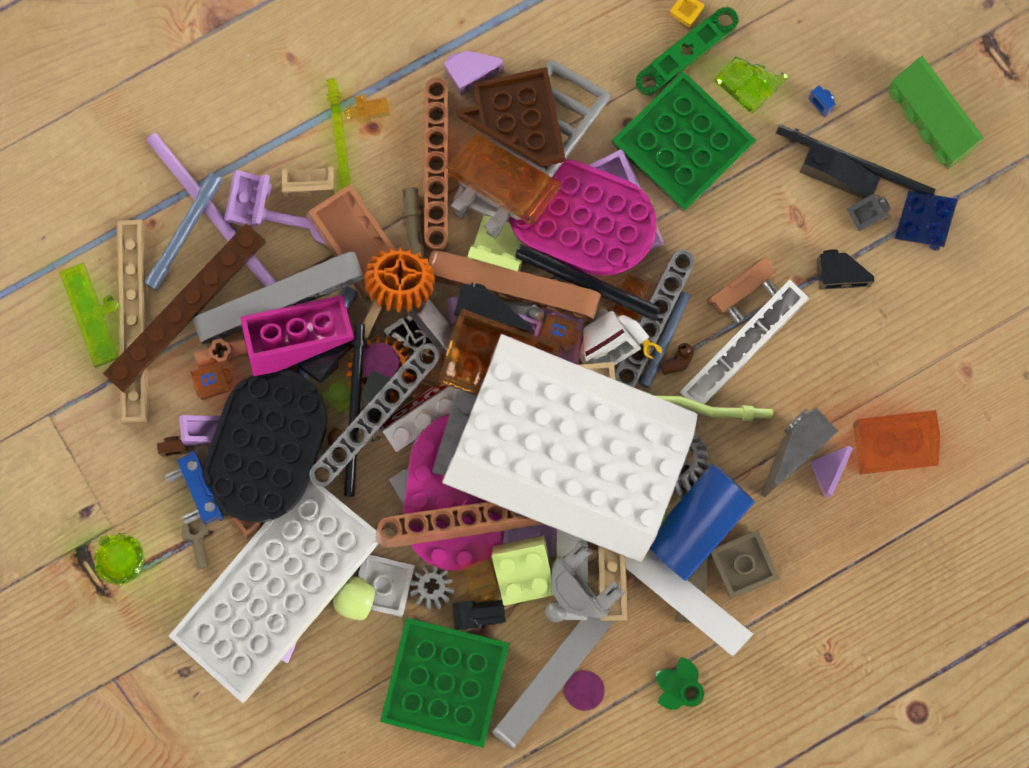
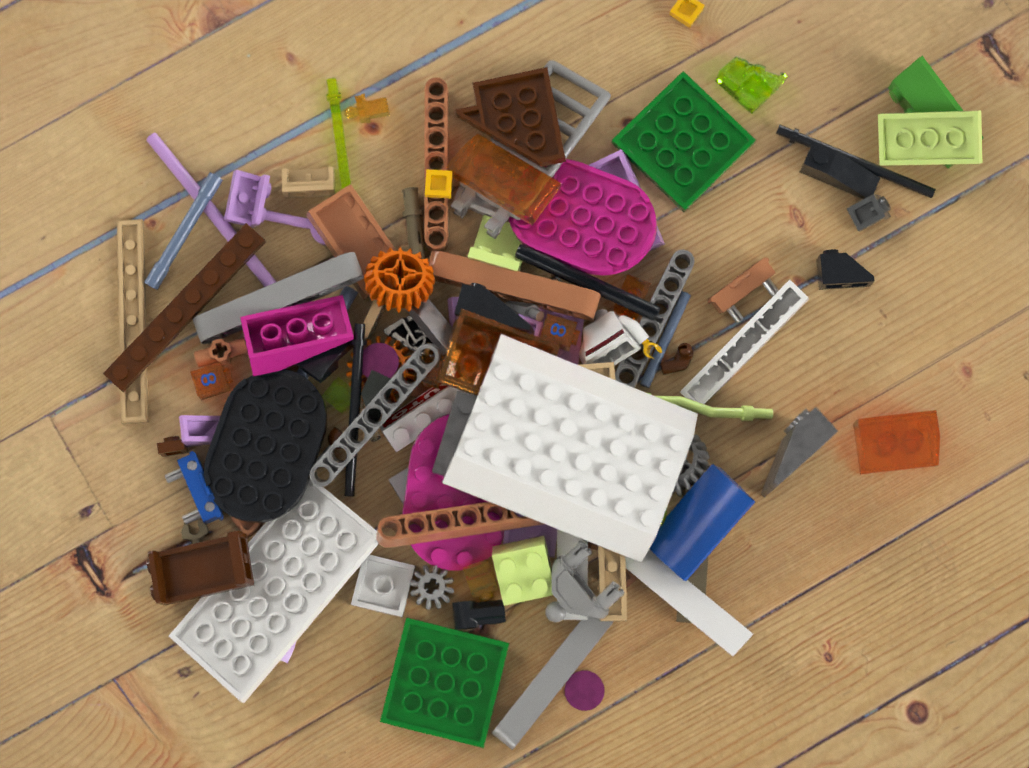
clear neon green plate [59,263,119,368] -> none
clear neon green hair [94,533,145,585] -> none
yellowish green hair [333,576,375,621] -> none
lavender slope [444,50,503,96] -> none
green piece [635,7,738,96] -> none
green plate [655,657,704,710] -> none
dark tan plate [710,530,780,600] -> none
blue plate [808,85,836,117] -> none
lavender slope [810,446,853,498] -> none
clear blue hinge [895,191,958,251] -> none
none -> reddish brown panel [146,531,254,606]
none -> yellow plate [425,169,453,199]
none -> yellowish green plate [878,110,983,166]

